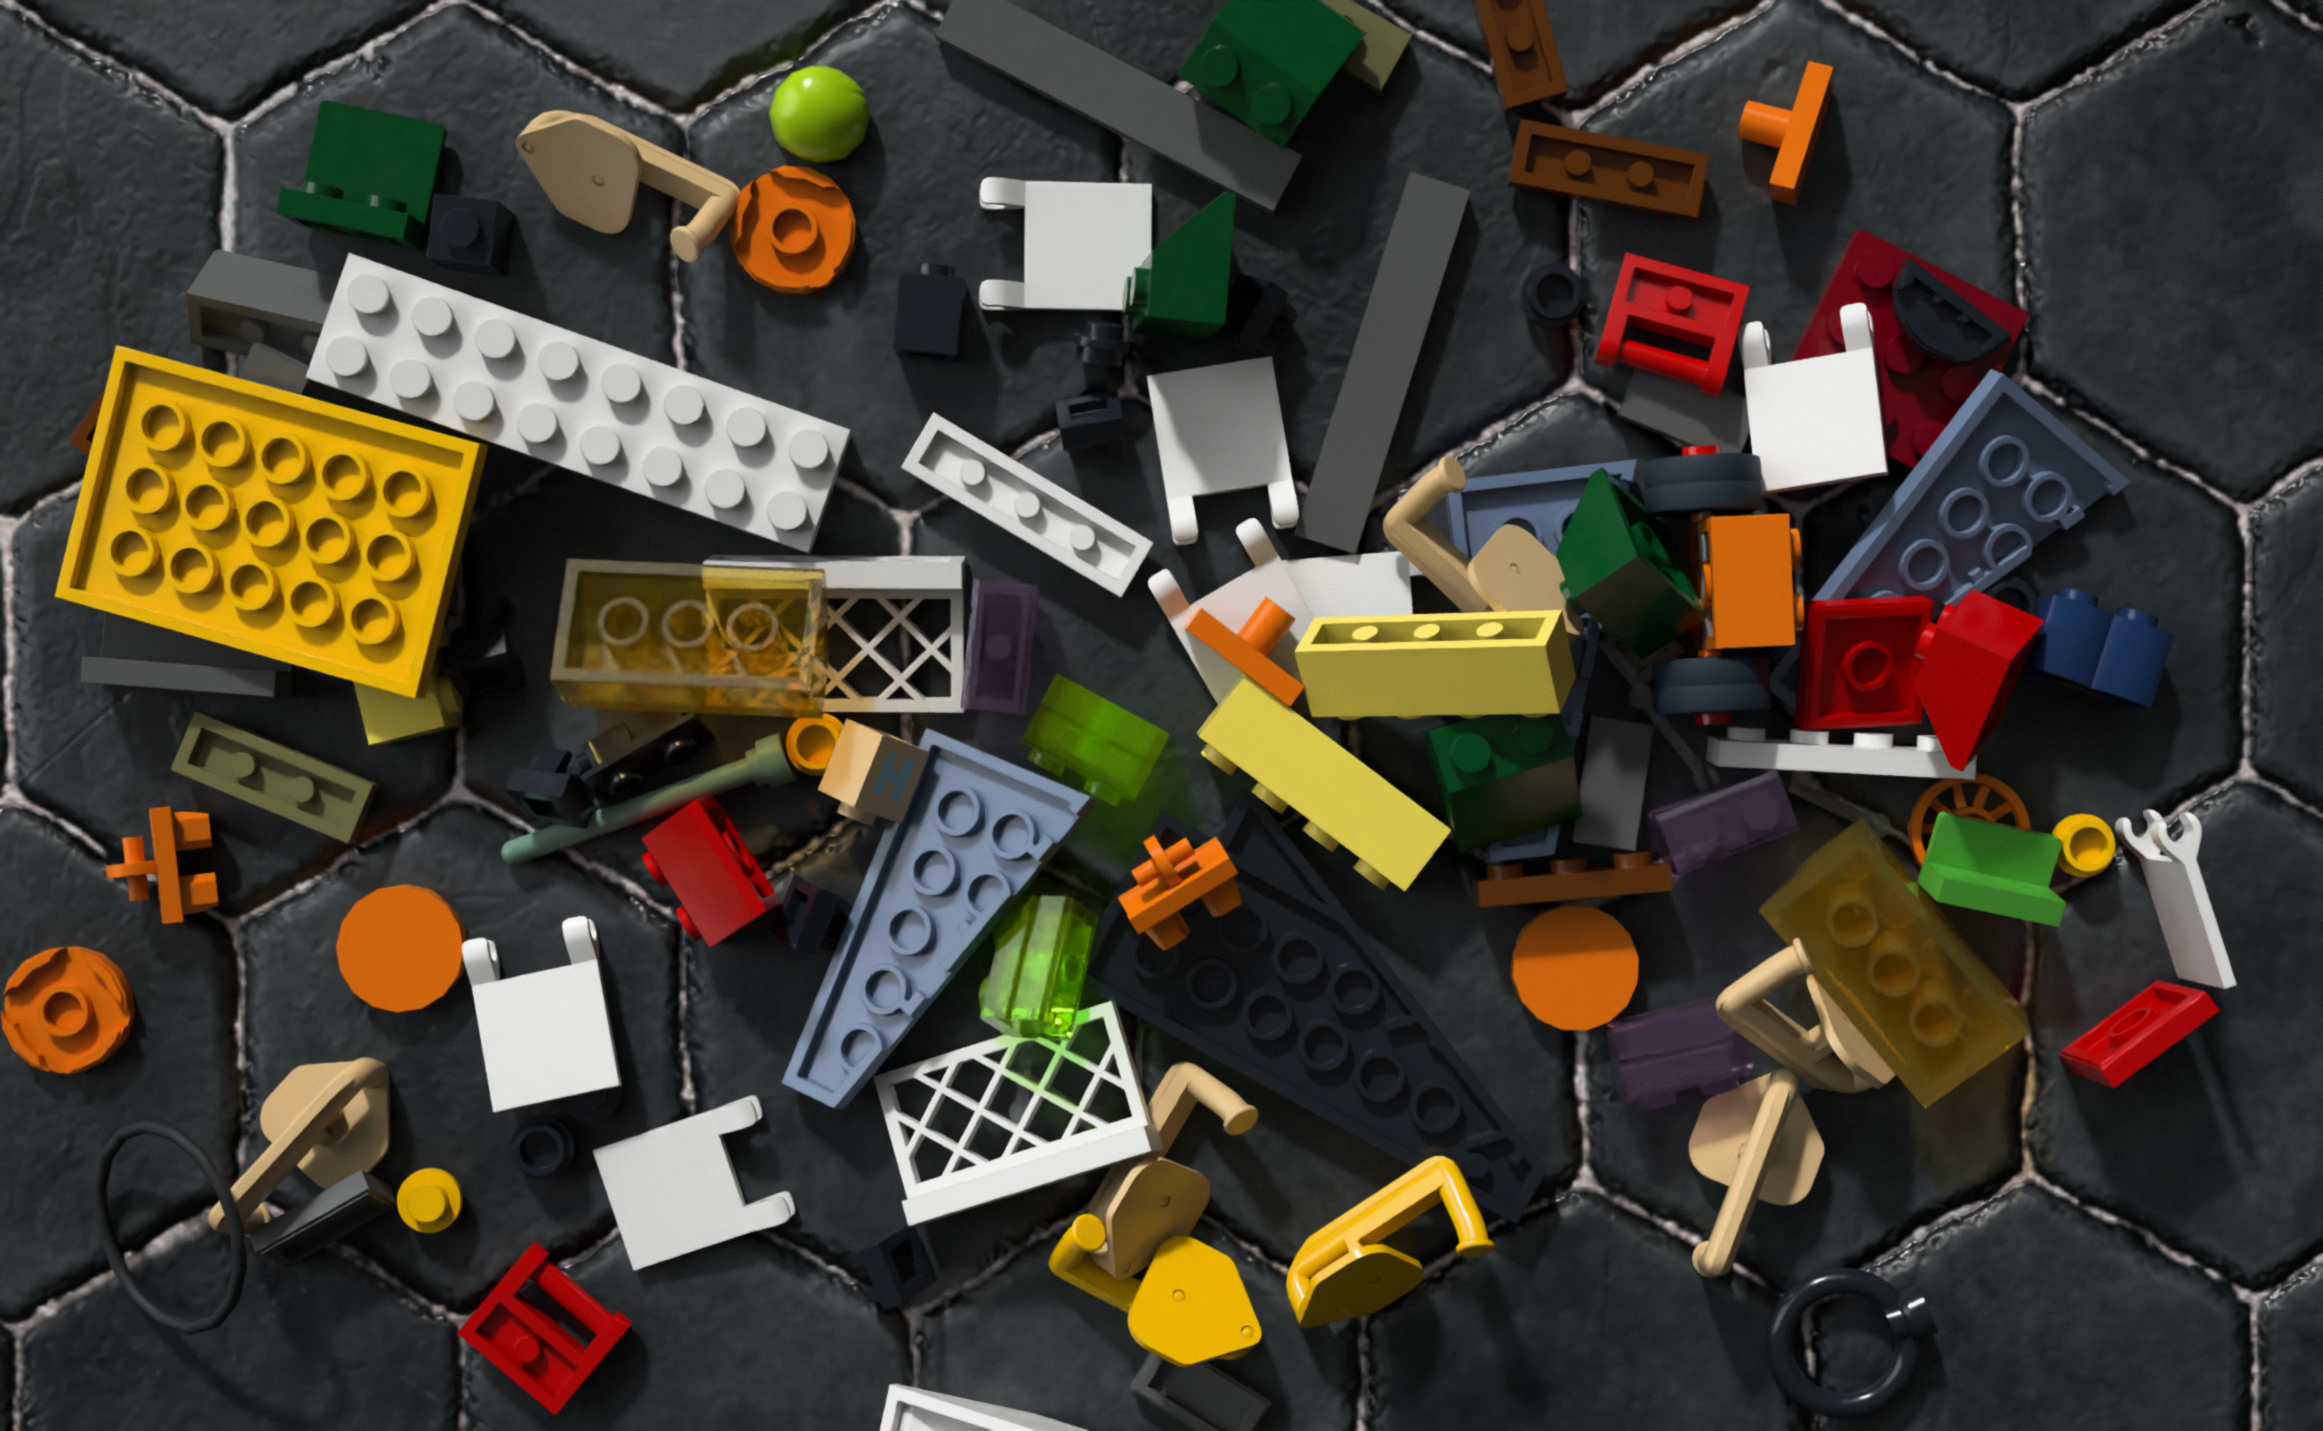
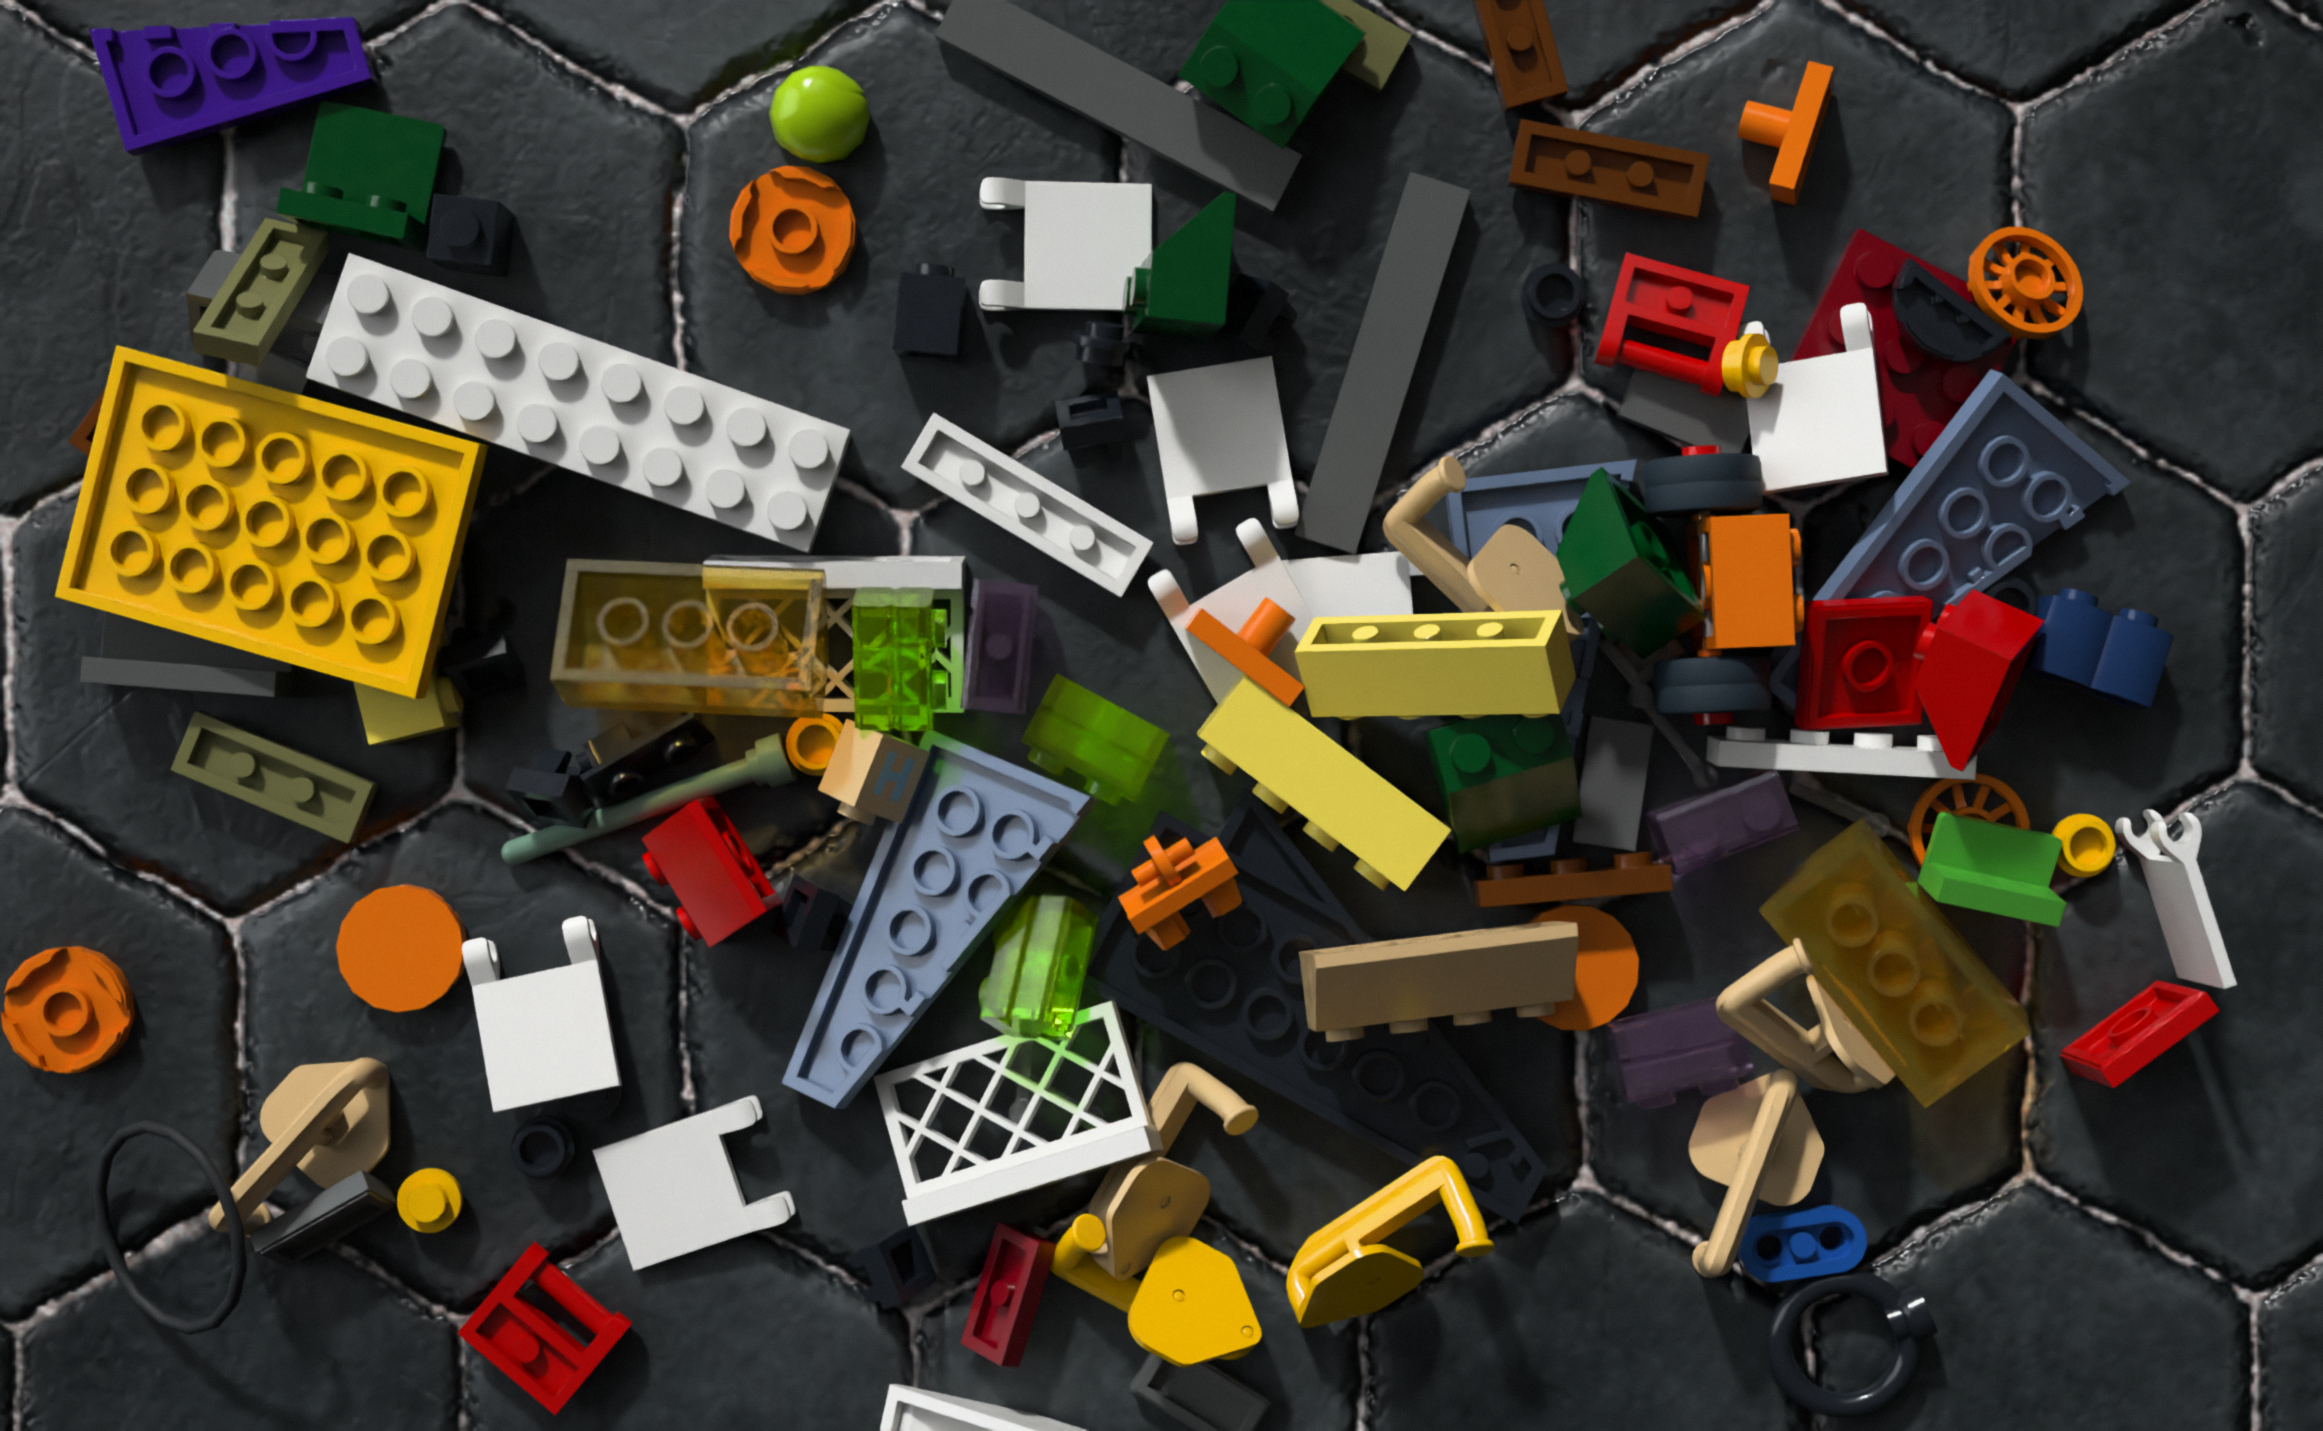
orange hips [105,806,219,924] -> none
tan piece [515,110,740,263] -> none
none -> dark purple wing [89,17,378,157]
none -> olive plate [193,218,329,367]
none -> clear neon green brick [852,587,948,731]
none -> dark red plate [960,1222,1057,1368]
none -> tan slope [1299,921,1579,1042]
none -> yellow plate [1722,333,1778,398]
none -> blue plate [1737,1205,1867,1282]
none -> orange wheel [1967,227,2083,340]

